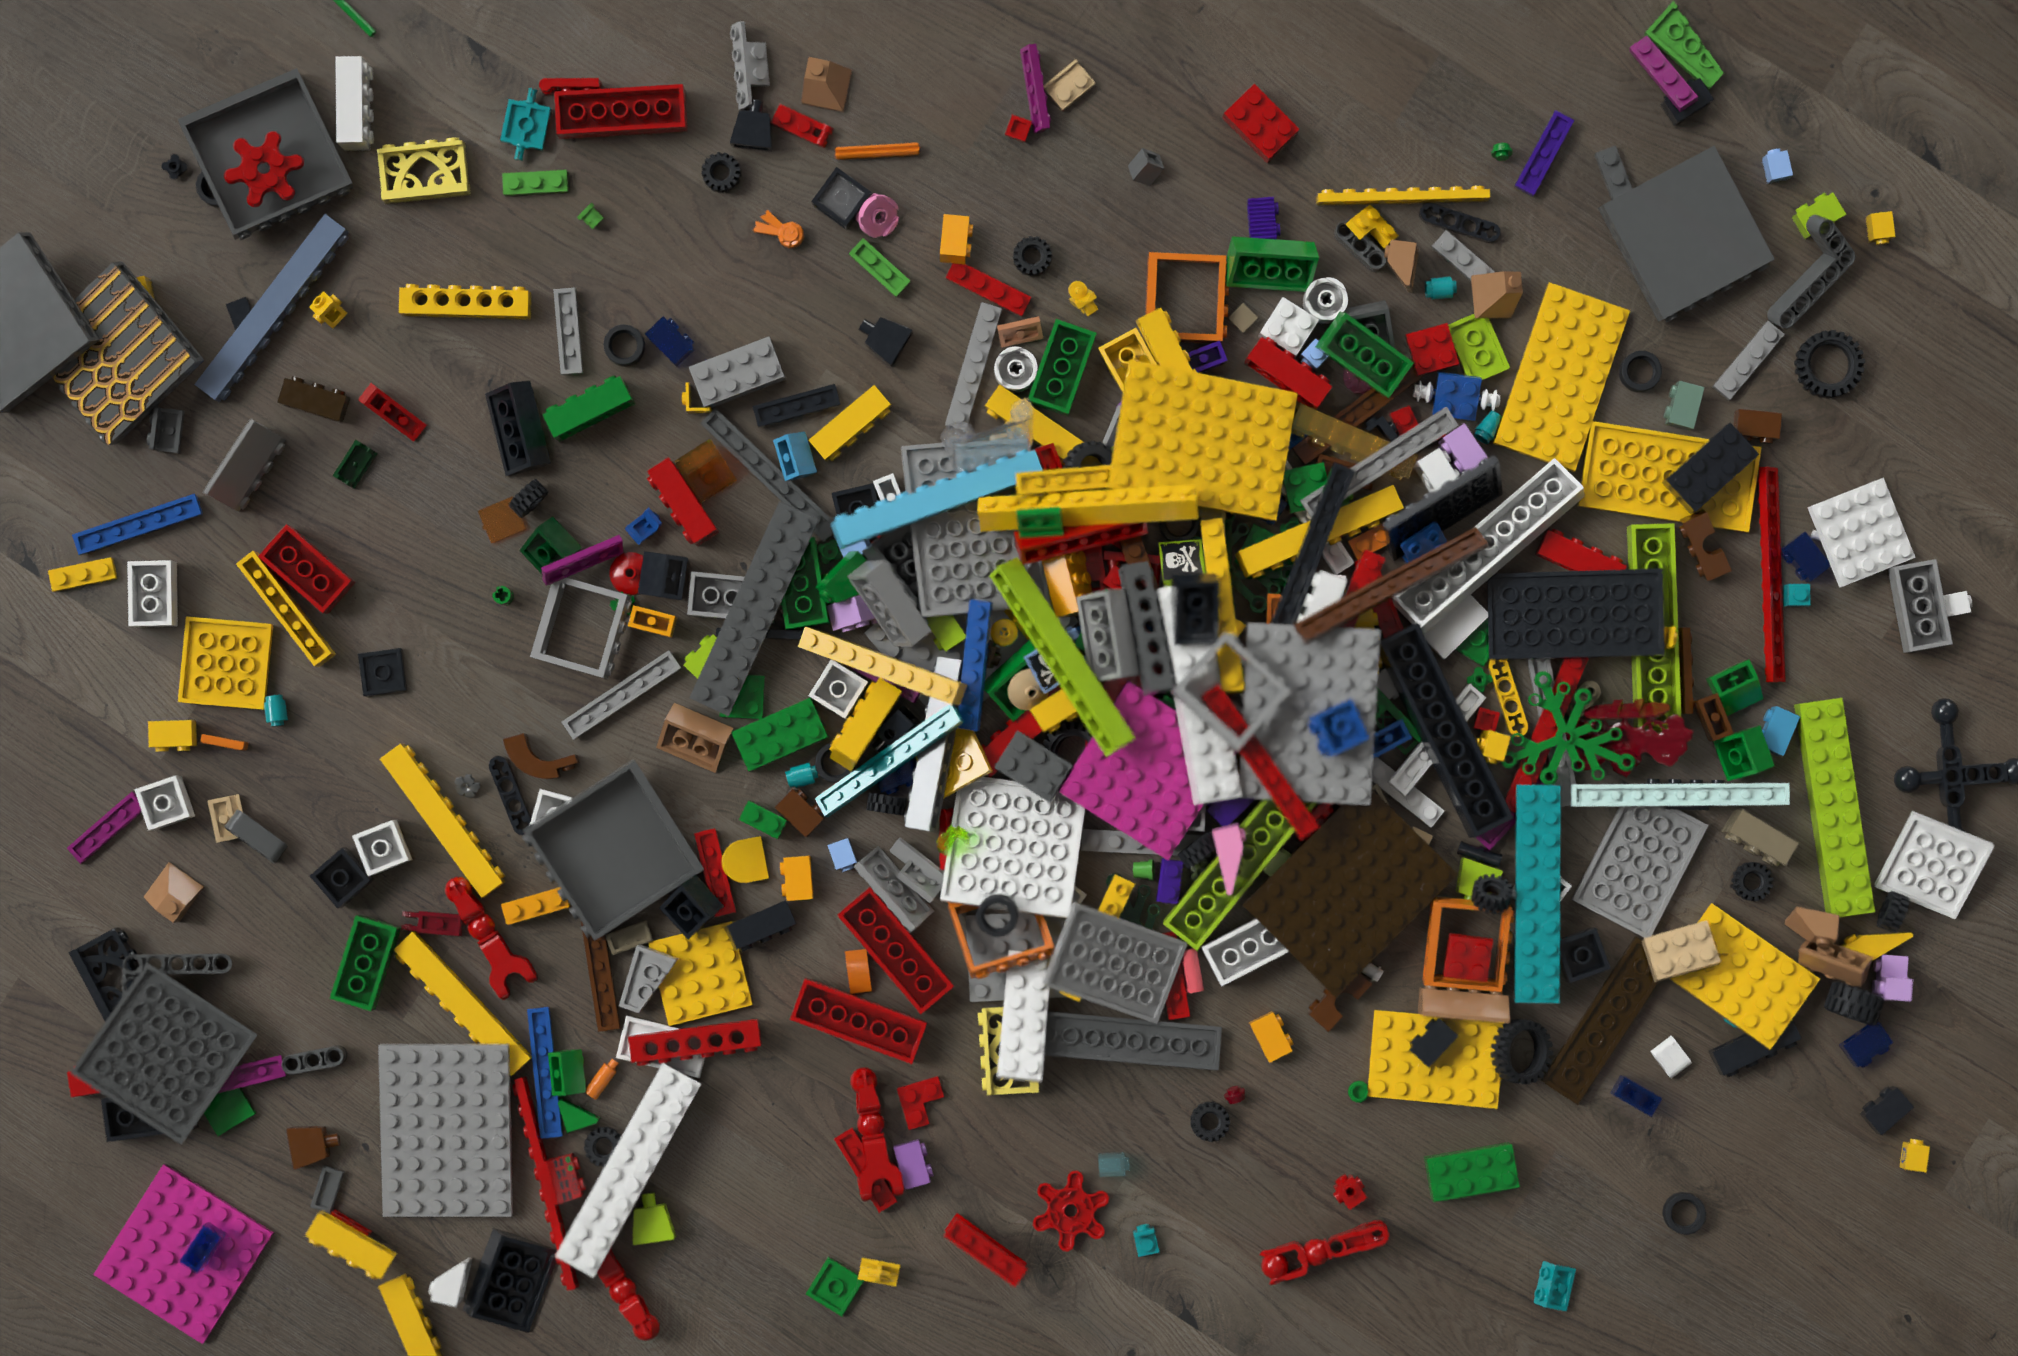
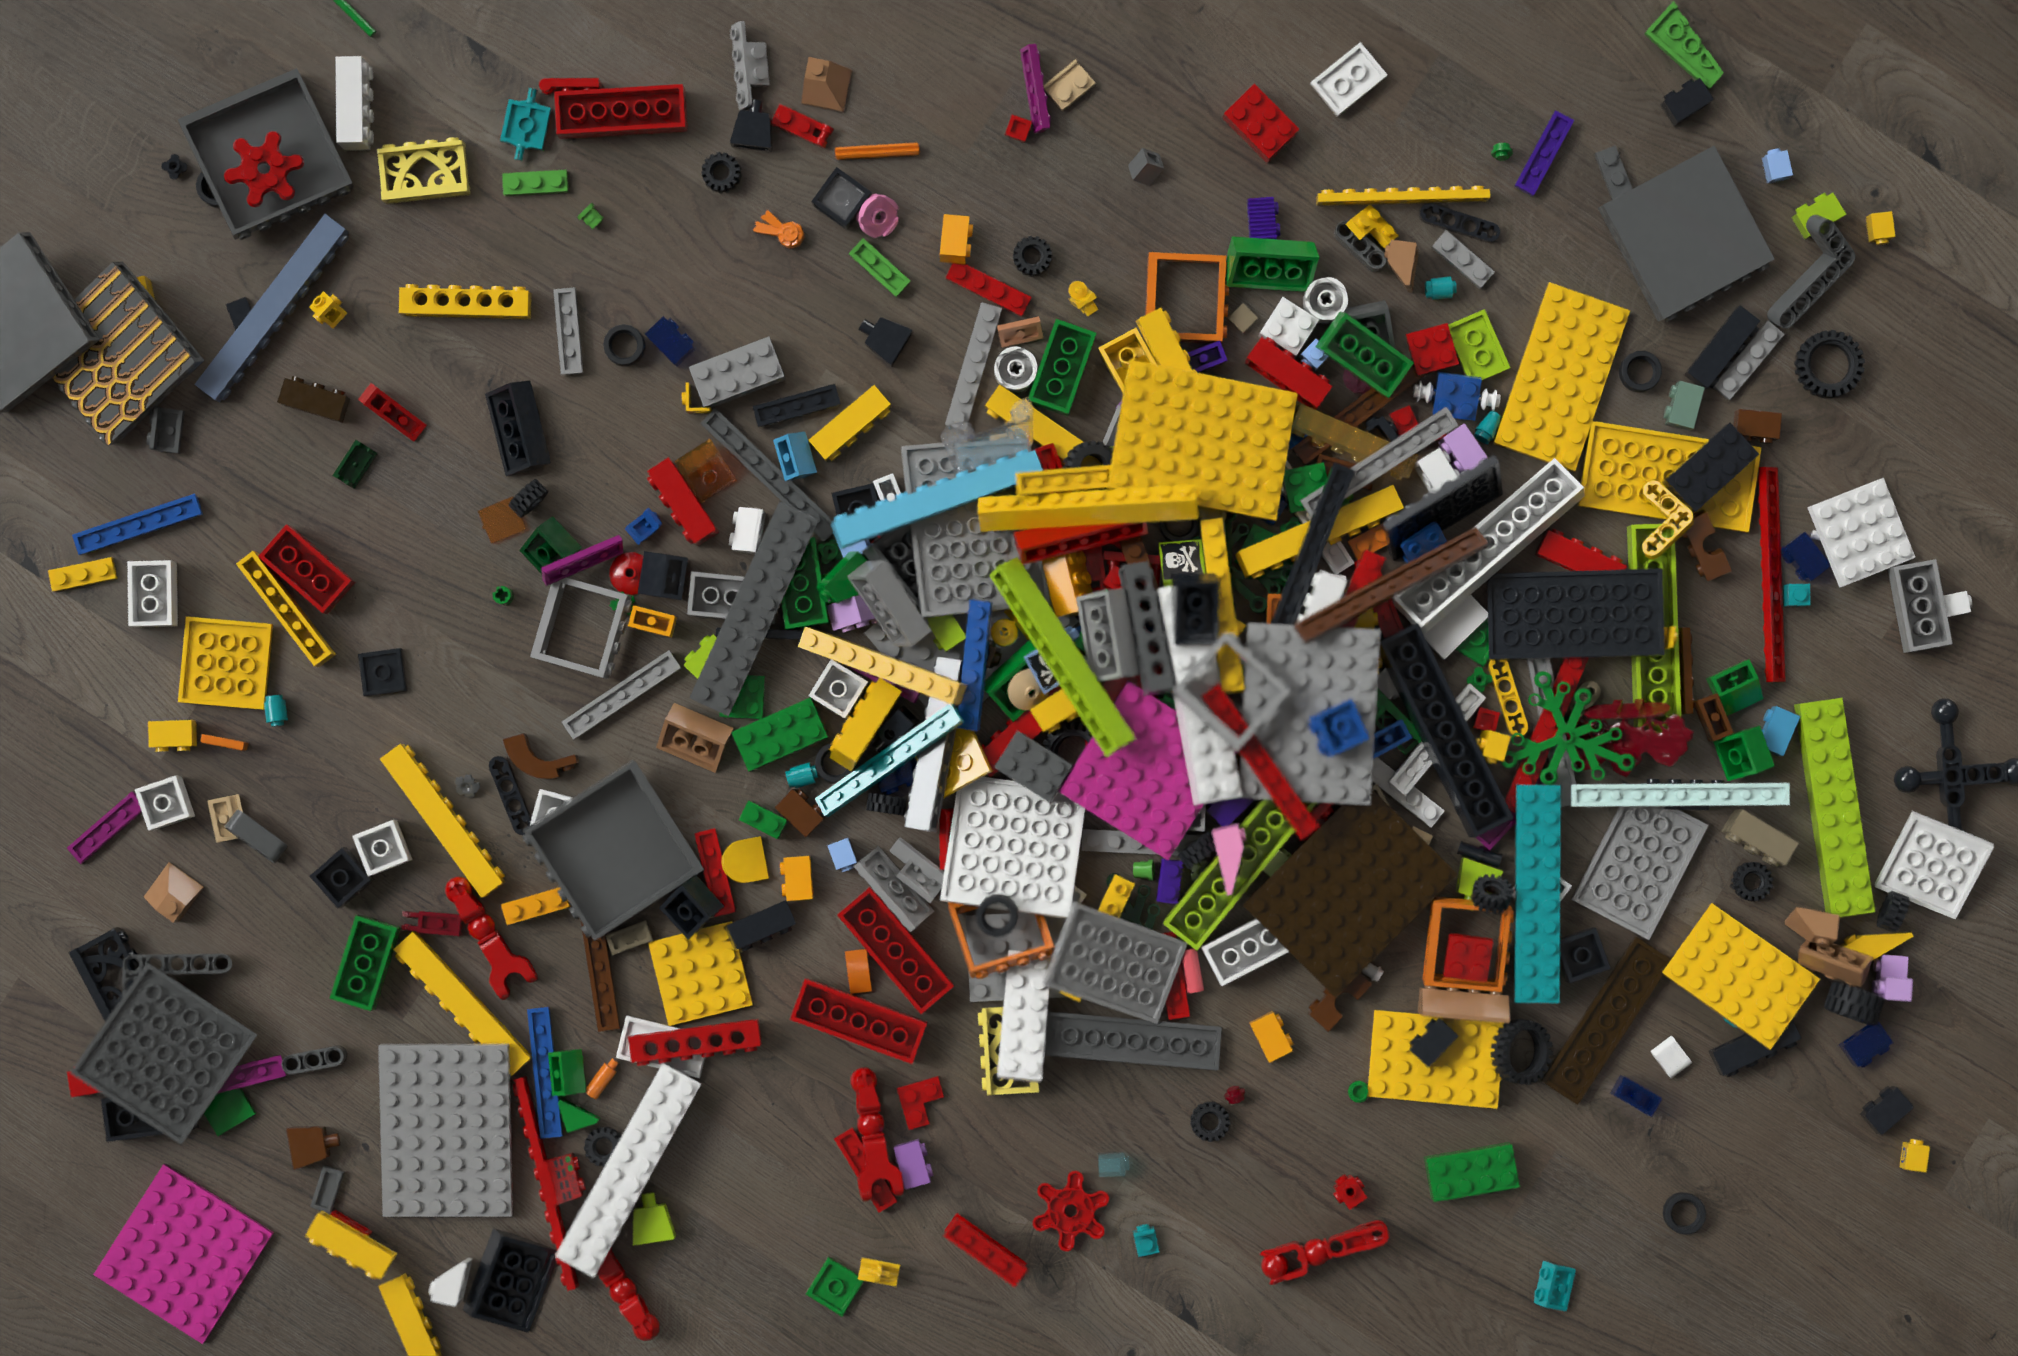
clear blue brick [179,1222,227,1273] -> none
light grey slope [203,419,286,511] -> none
green brick [542,375,636,442] -> none
light grey wing [619,944,679,1013] -> none
clear neon green bracket [936,825,970,856] -> none
green plate [1017,507,1063,538] -> none
medium nougat slope [1471,271,1523,318] -> none
magenta plate [1629,36,1698,112] -> none
tan brick [1642,920,1720,983] -> none
none -> white slope [729,507,766,555]
none -> white plate [1310,42,1387,117]
none -> yellow beam [1642,480,1694,559]
none -> black brick [1684,305,1760,390]

